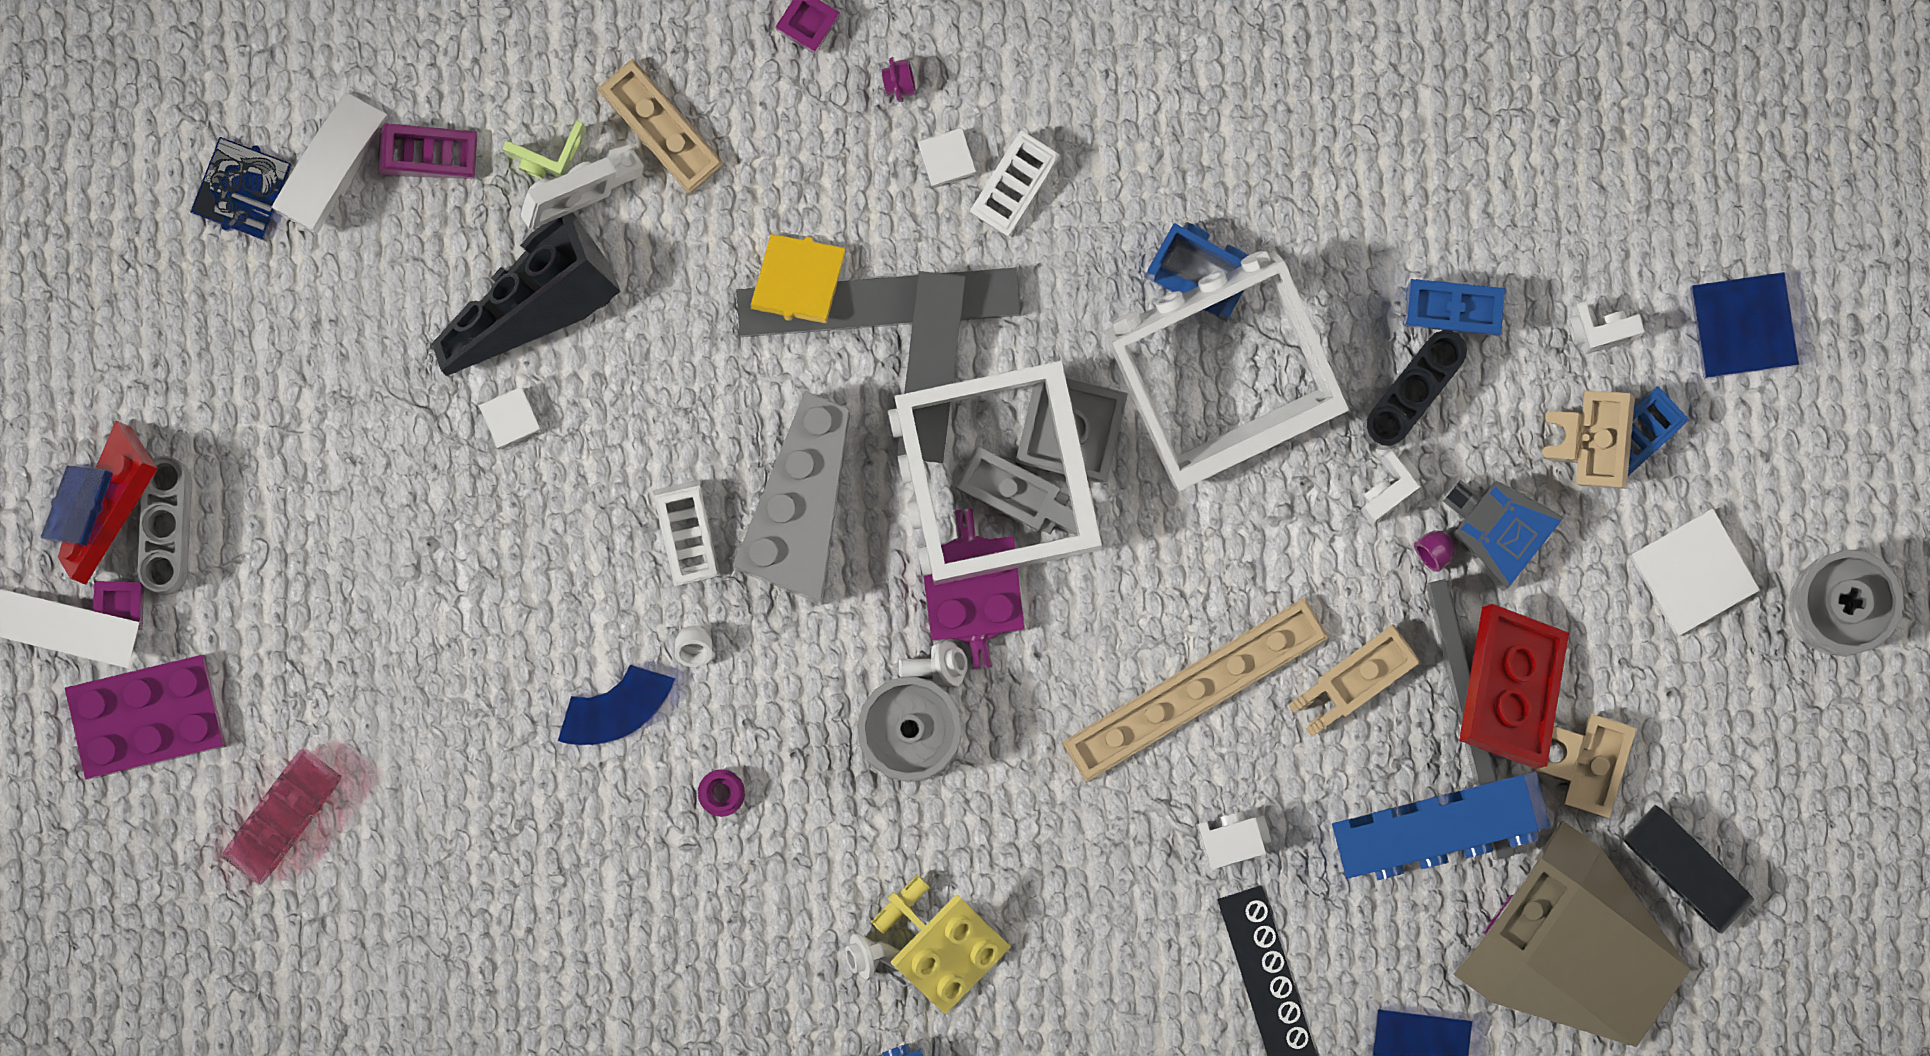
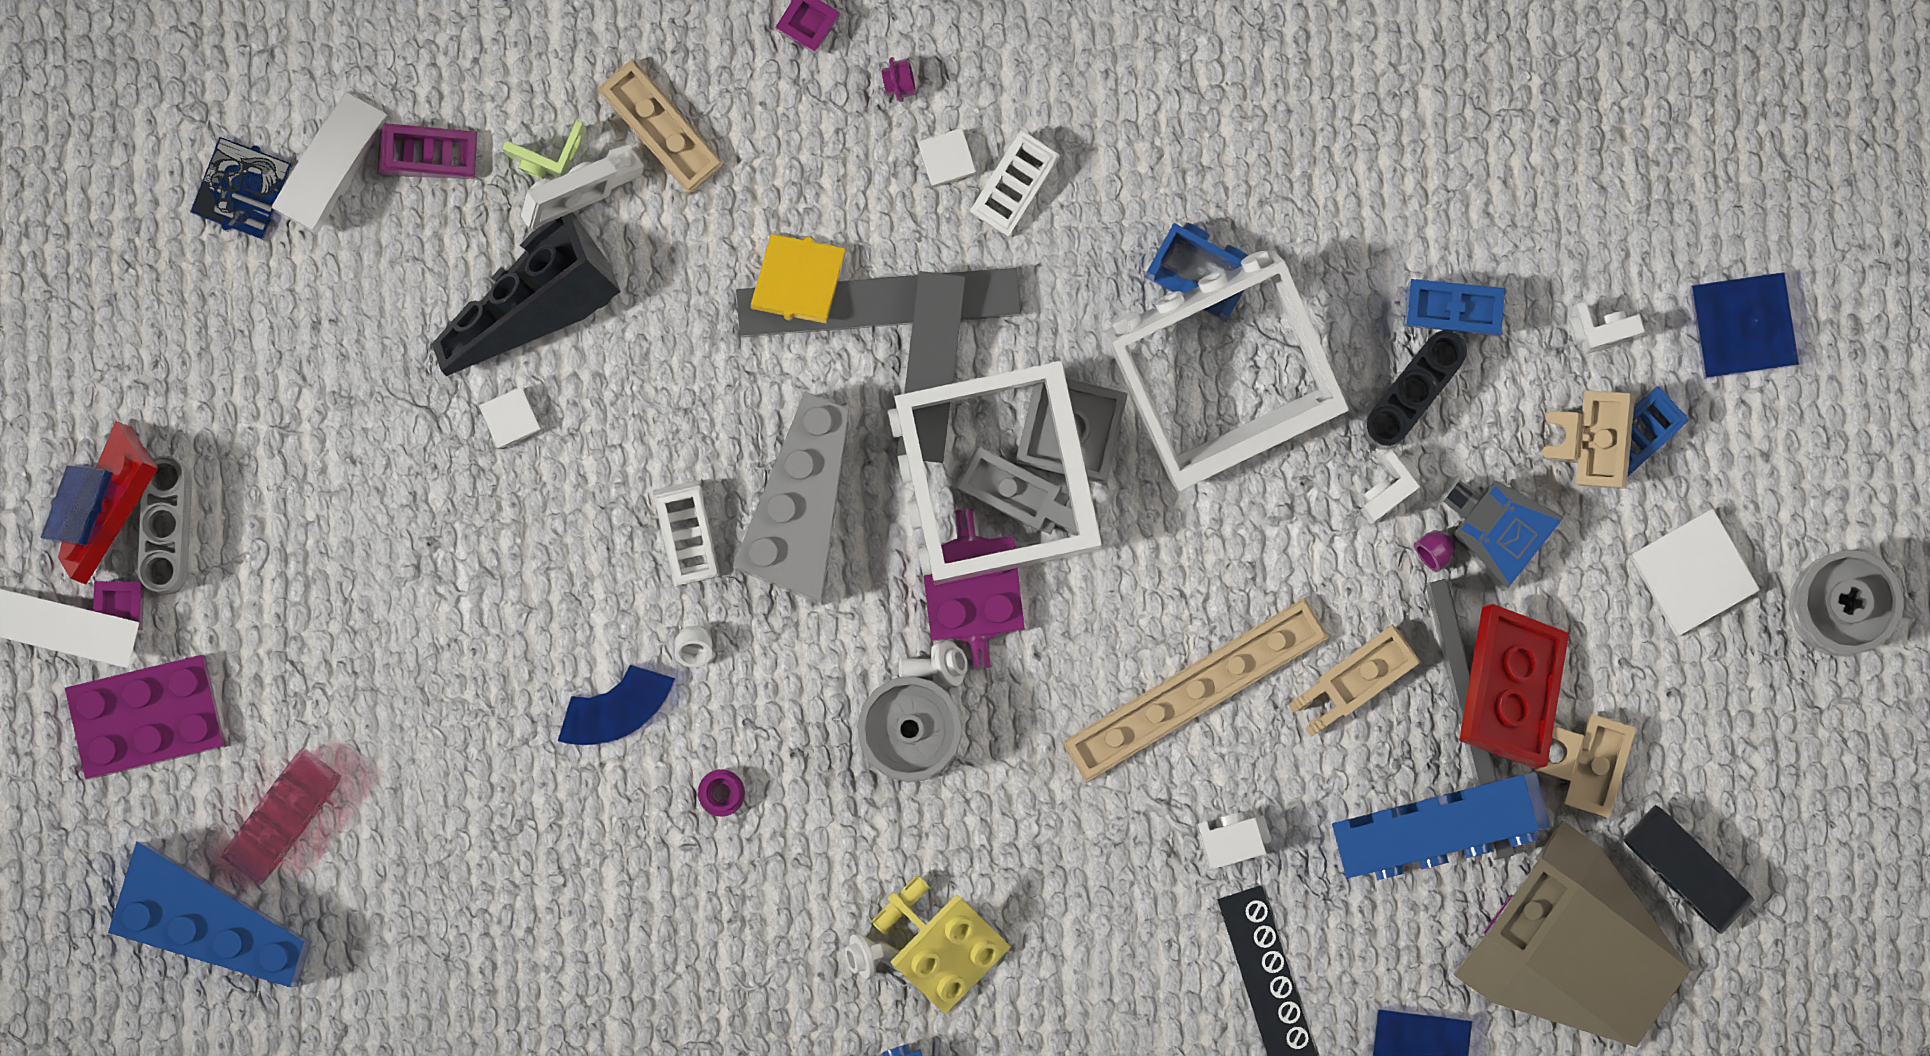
none -> blue wedge [108,841,312,987]

